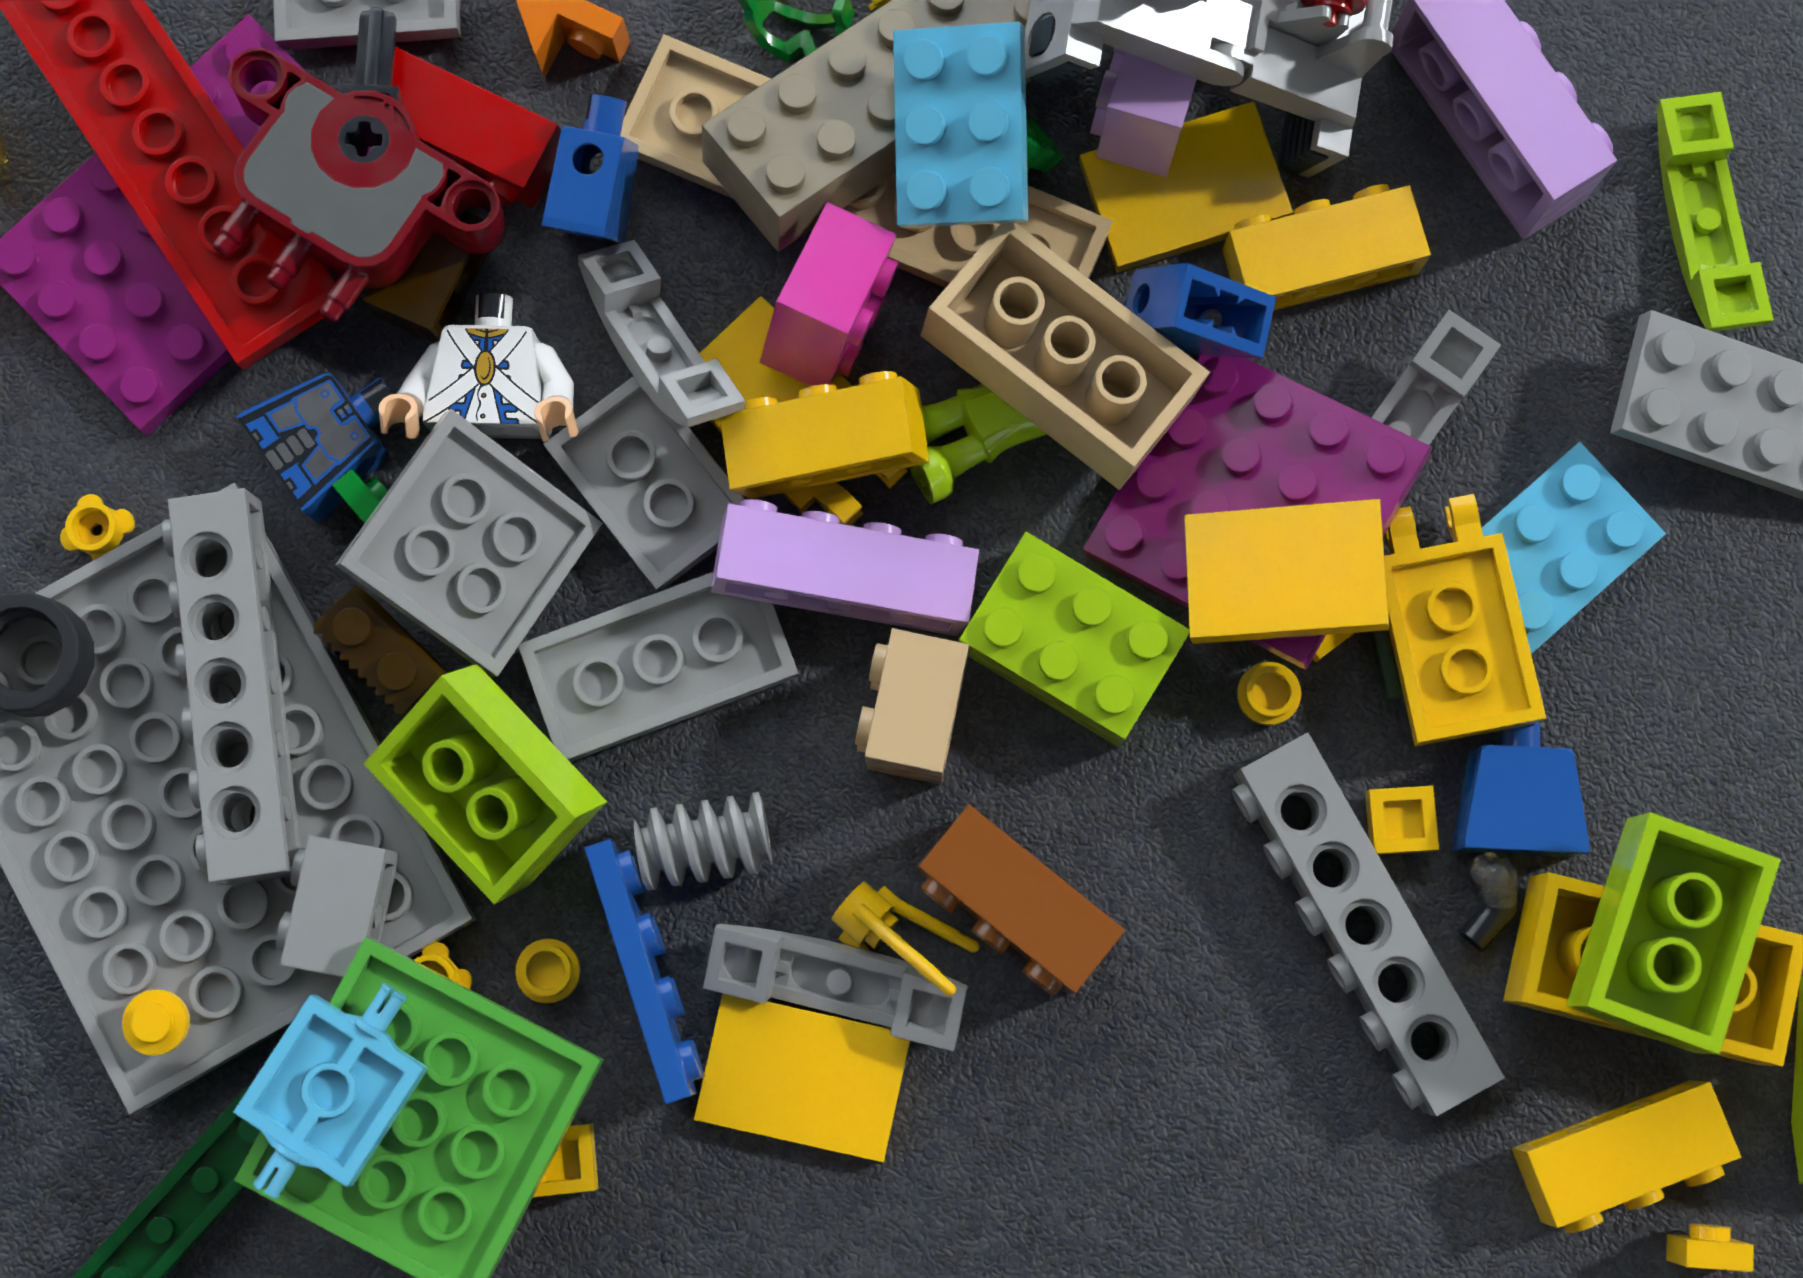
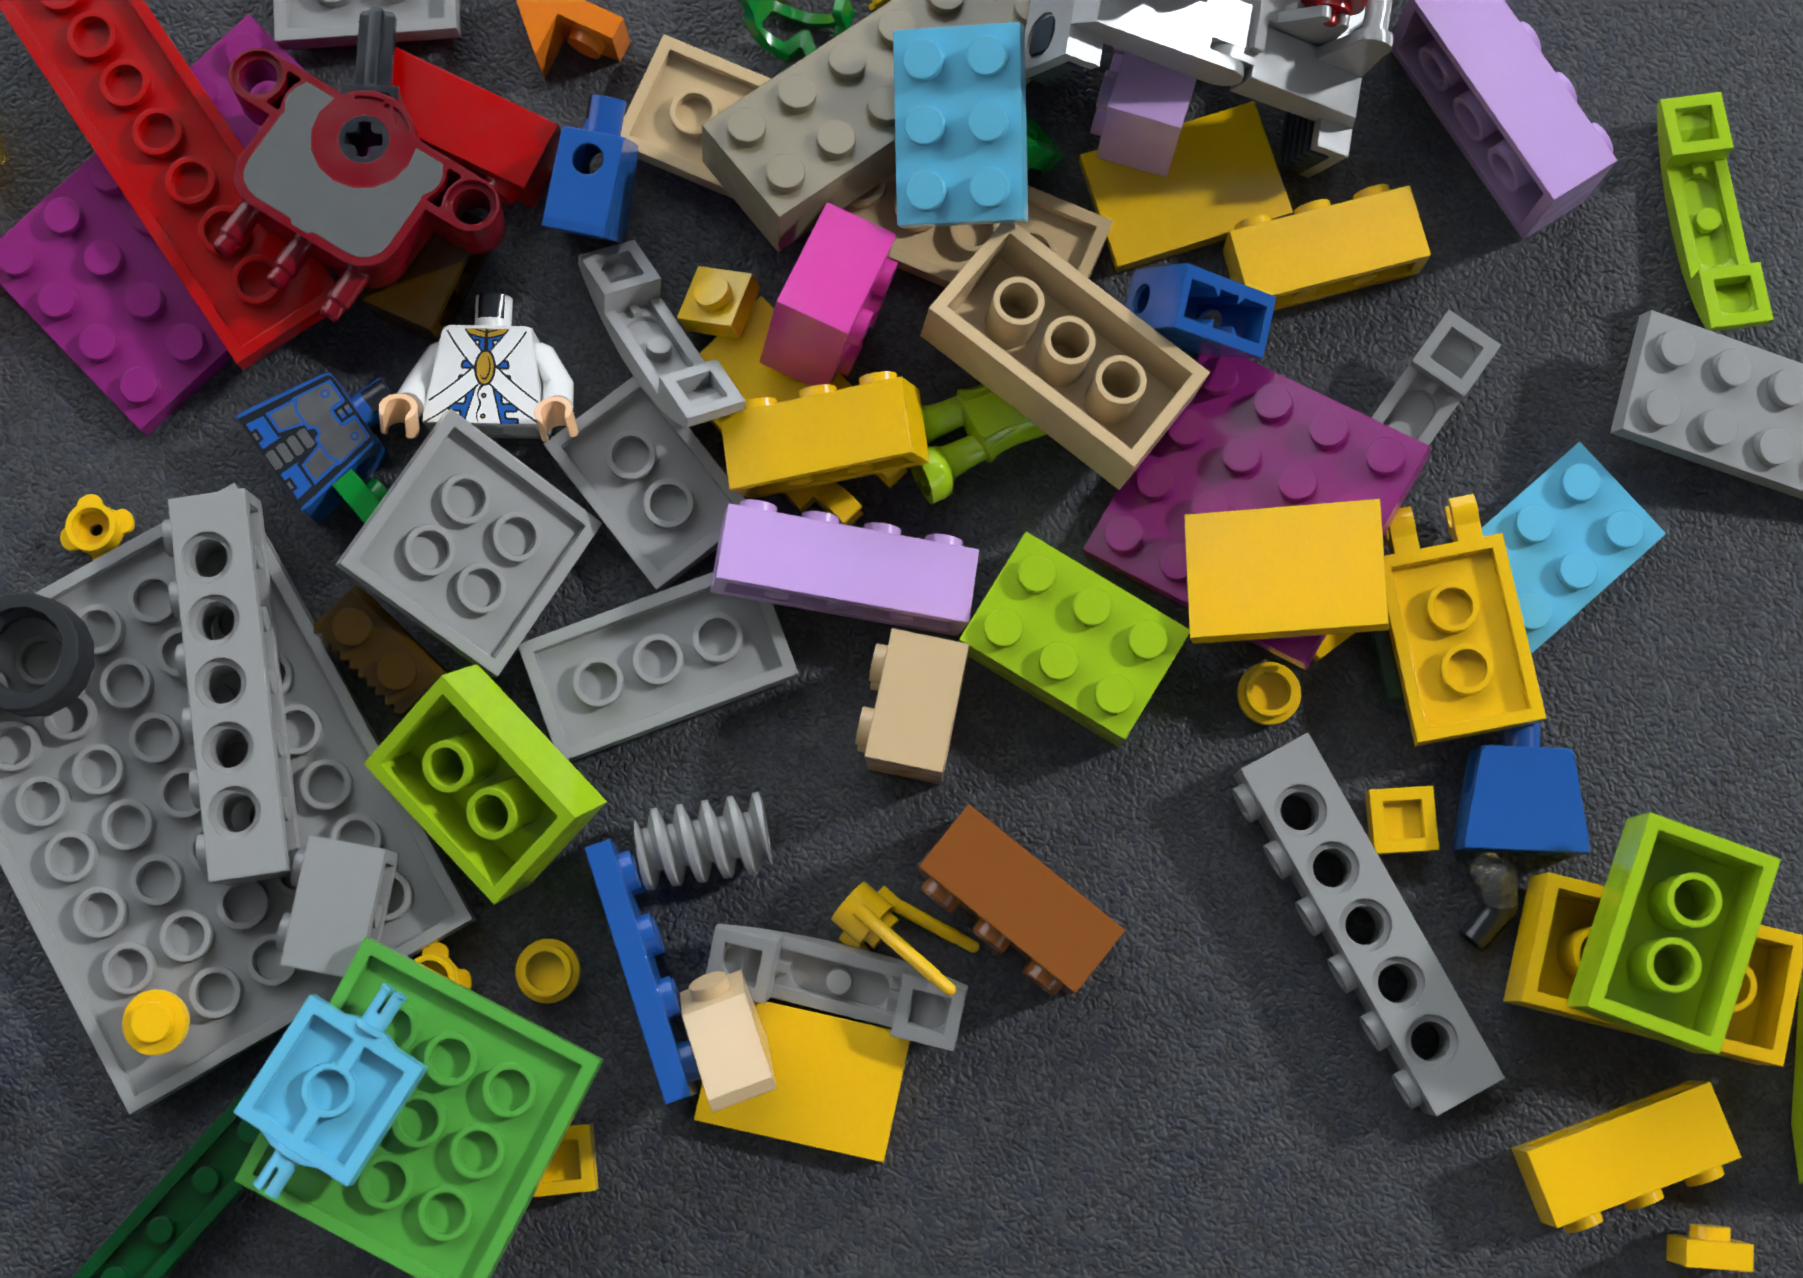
none -> yellow plate [677,266,761,339]
none -> tan slope [680,970,777,1112]

